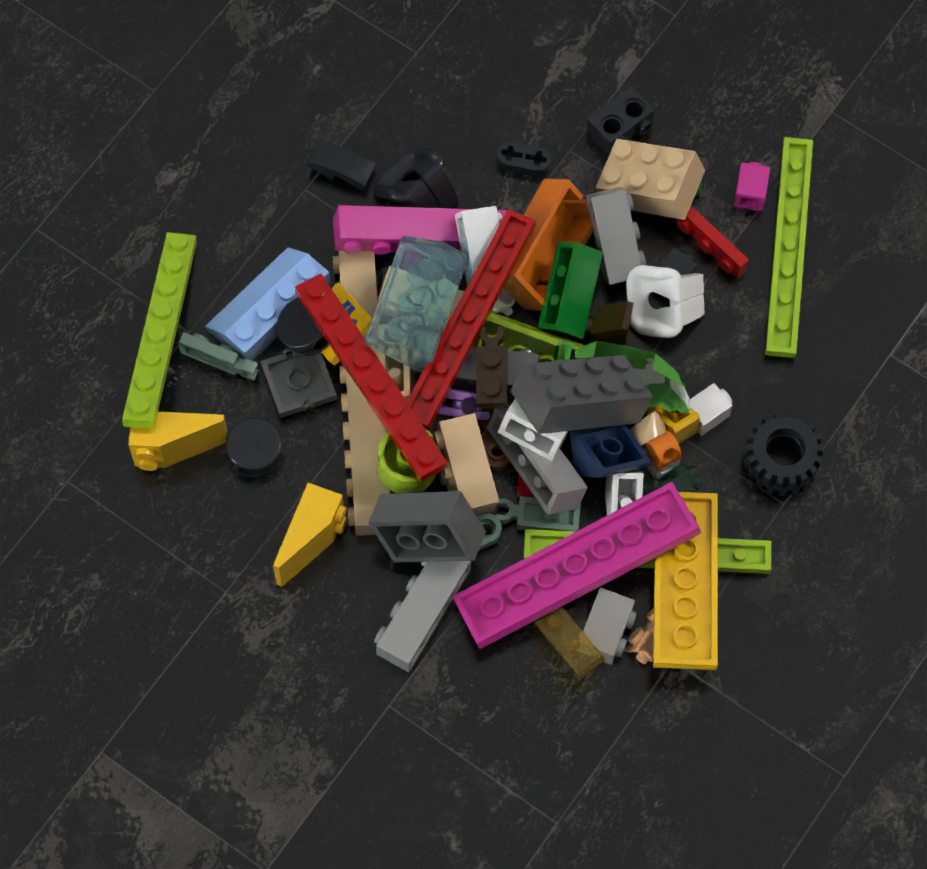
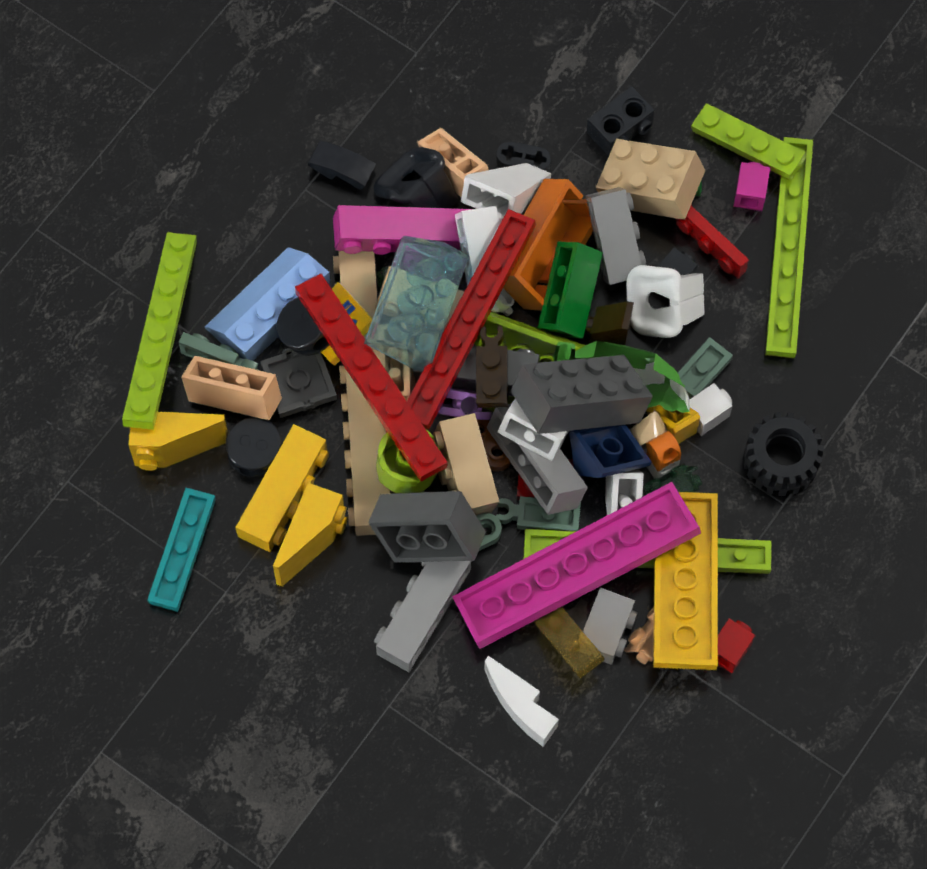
none -> teal plate [147,488,216,612]
none -> light nougat brick [181,356,282,420]
none -> yellow brick [236,424,329,552]
none -> light nougat slope [417,128,489,198]
none -> white slope [461,163,551,218]
none -> white slope [484,656,559,747]
none -> sand green plate [678,337,733,399]
none -> lime plate [691,103,806,180]
none -> red brick [718,618,755,673]

